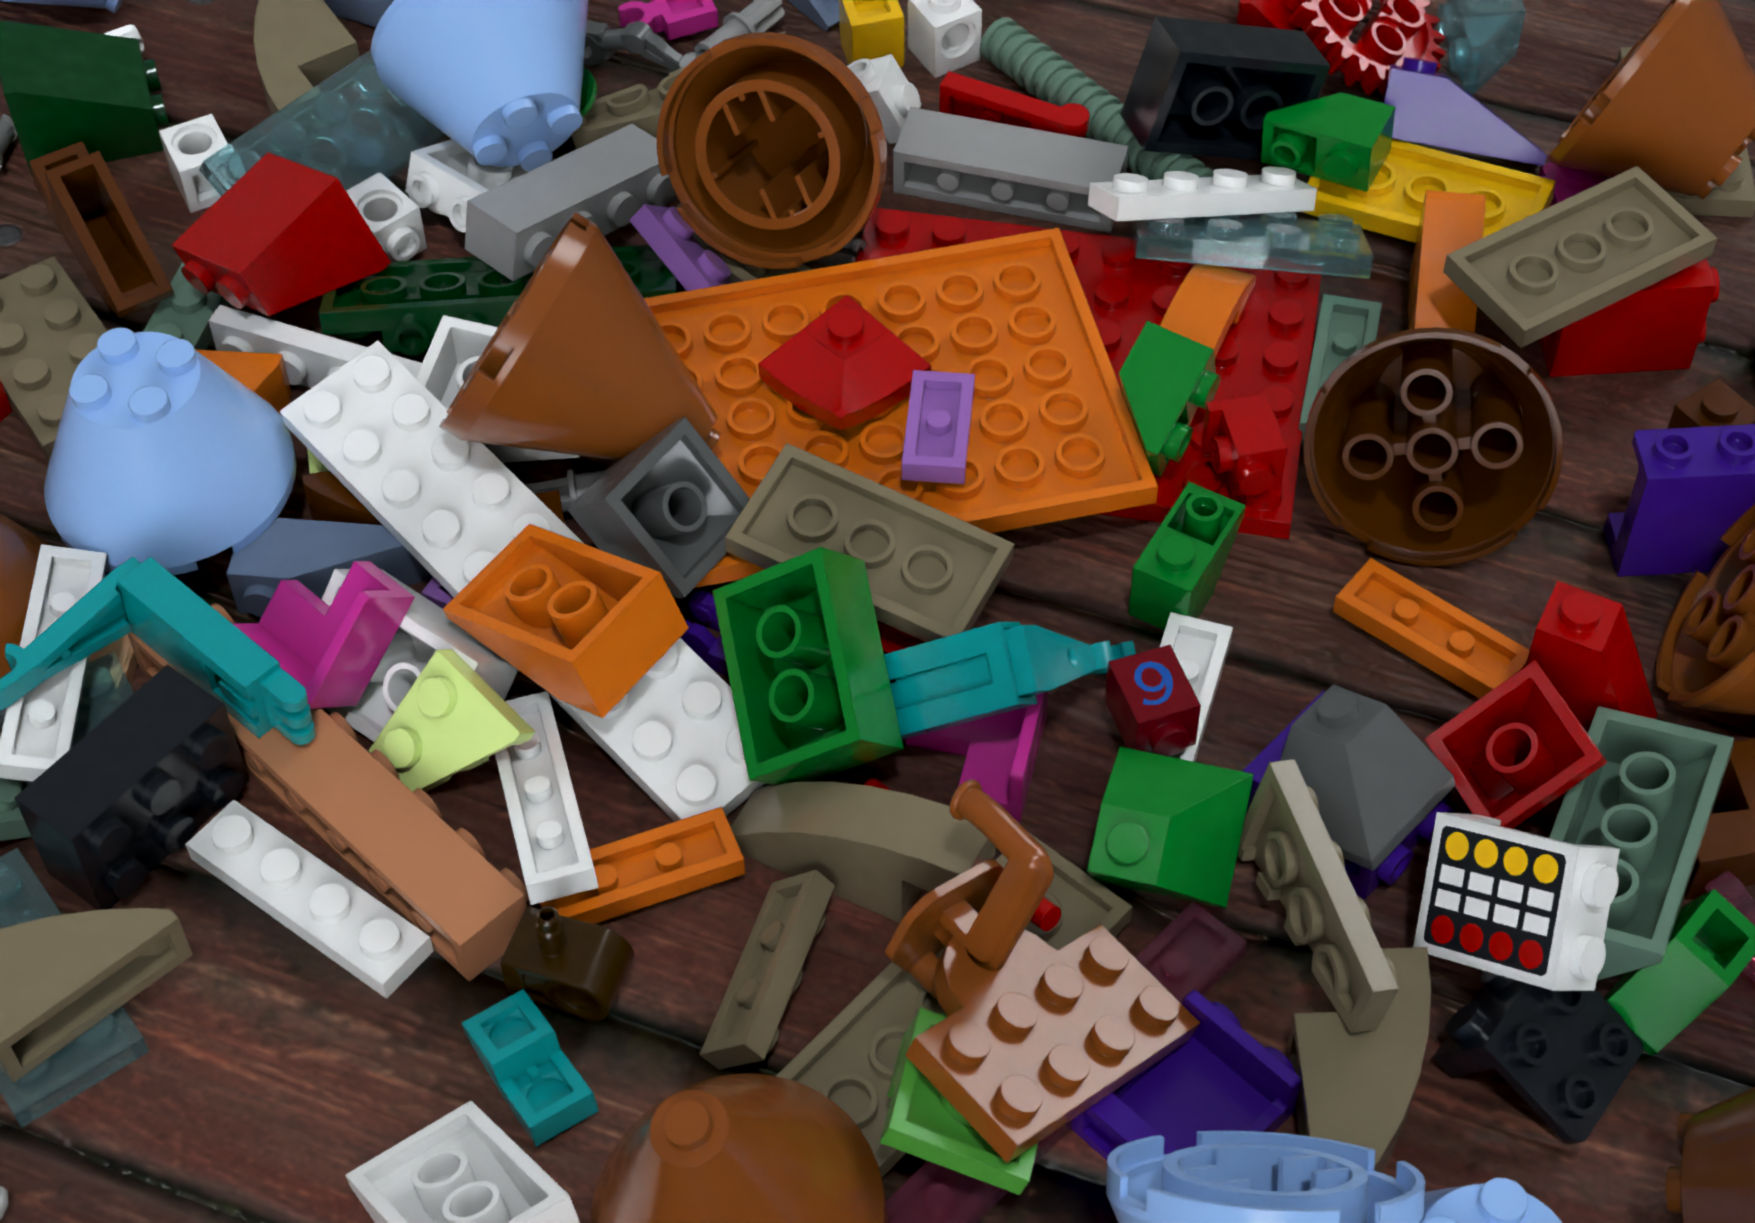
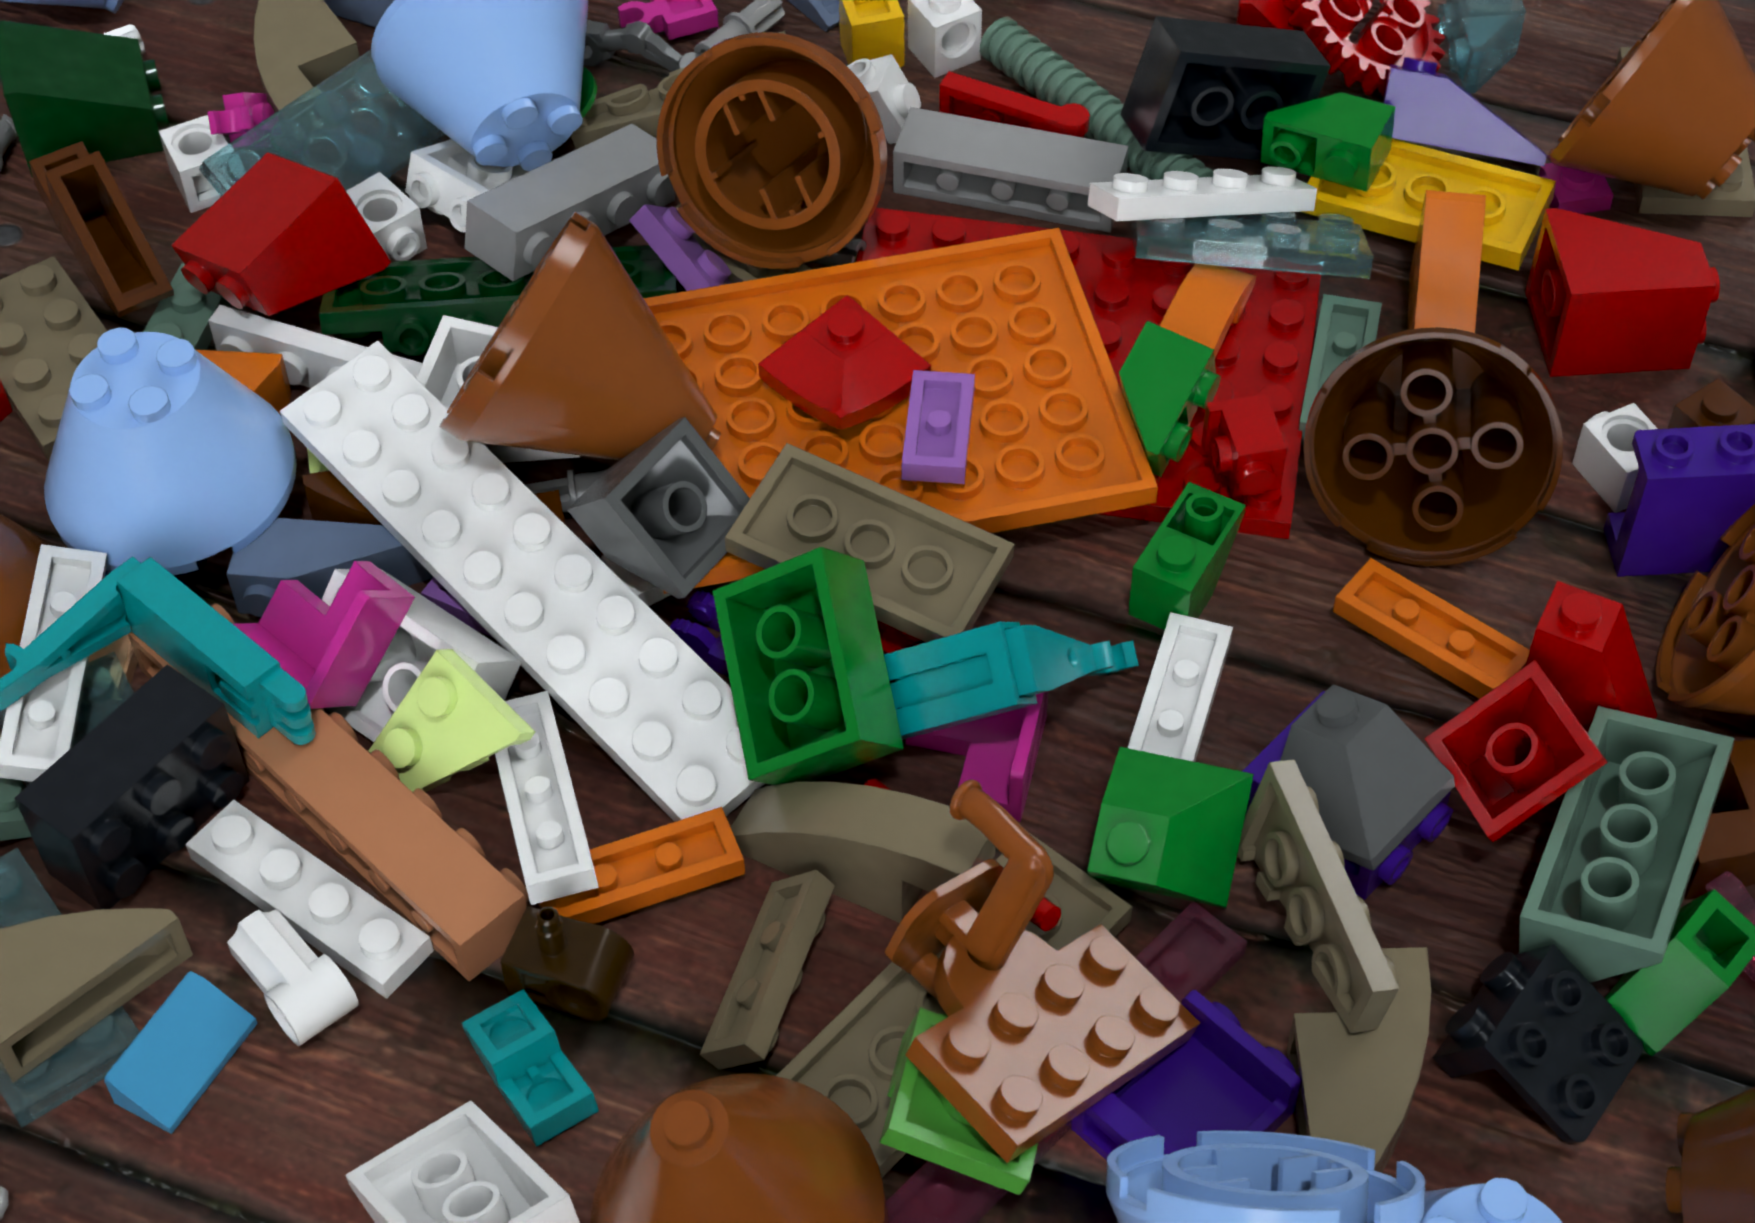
orange slope [442,524,689,718] -> none
dark red brick [1105,645,1201,756] -> none
panel [1413,812,1620,991] -> none
dark tan plate [1443,166,1717,348] -> none
none -> dark azure slope [104,971,258,1134]
none -> dark pink plate [207,92,277,152]
none -> white piece [227,909,359,1046]
none -> white brick [1572,403,1658,513]

